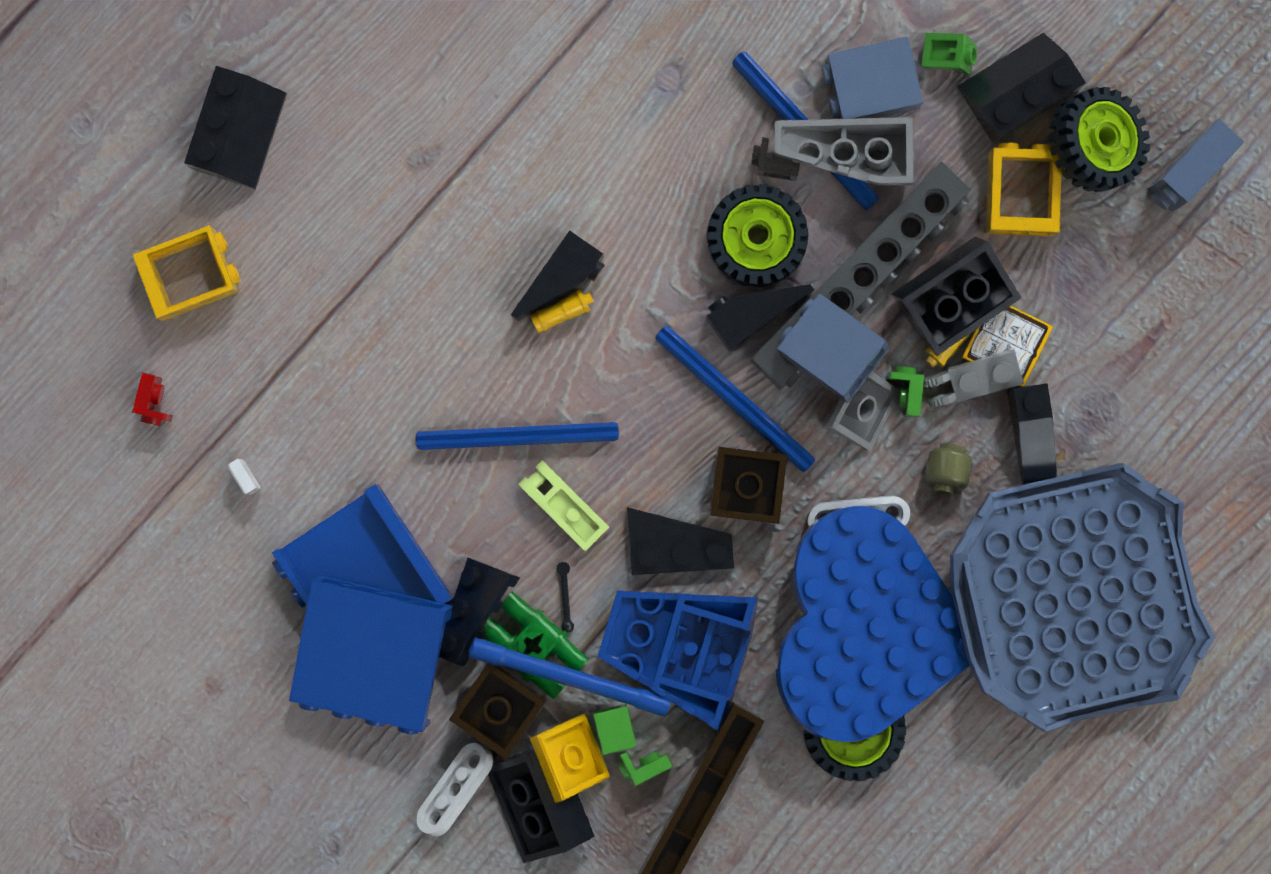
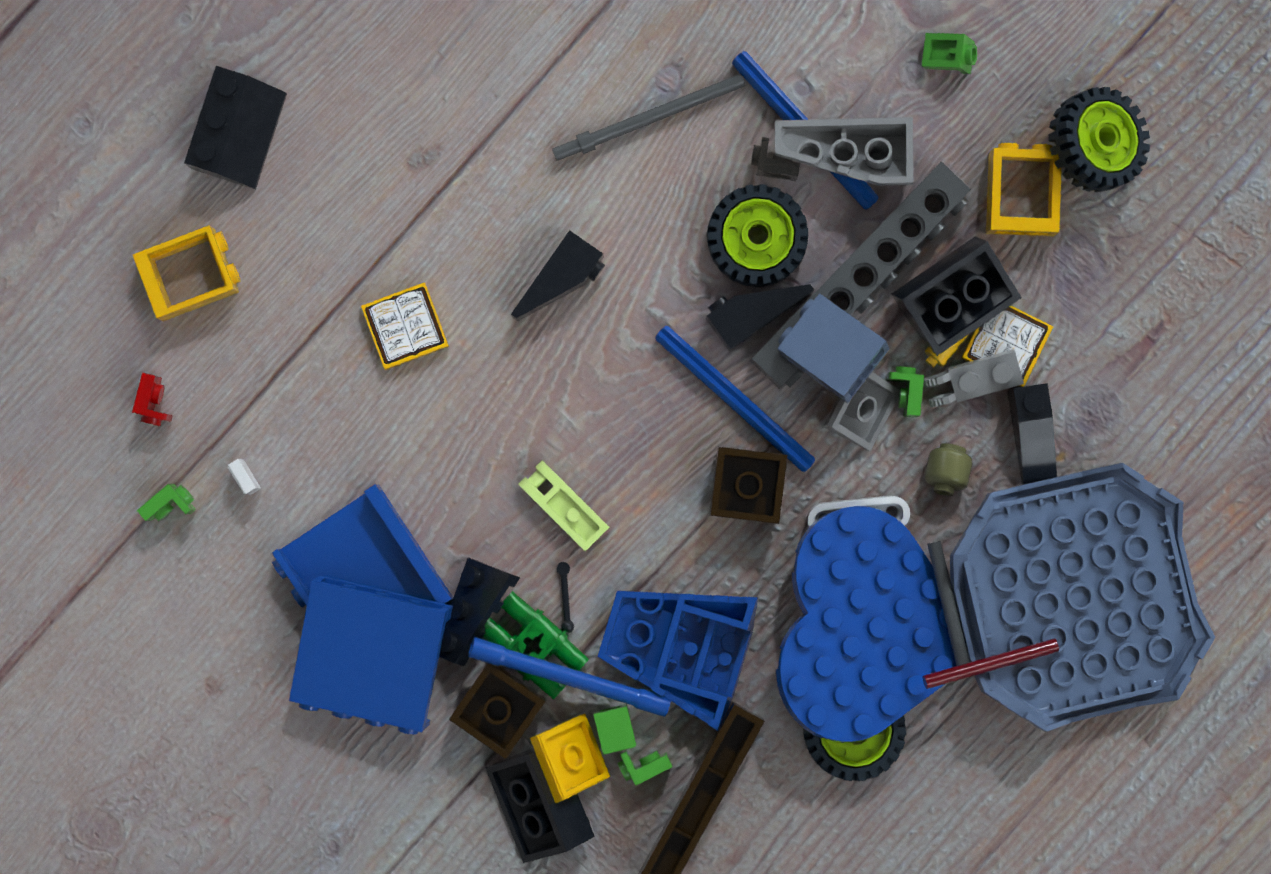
blue axle [416,422,619,450] -> none
white plate [417,743,493,836] -> none
yellow piece [530,289,594,334] -> none
black wing [627,507,734,575] -> none
sand blue brick [821,36,923,119] -> none
black slope [957,32,1086,143] -> none
sand blue brick [1148,119,1244,212] -> none
none -> bright green bracket [137,484,196,522]
none -> tile [361,282,449,370]
none -> dark grey bar [552,74,745,161]
none -> dark red bar [922,638,1059,689]
none -> dark grey bar [927,541,970,666]

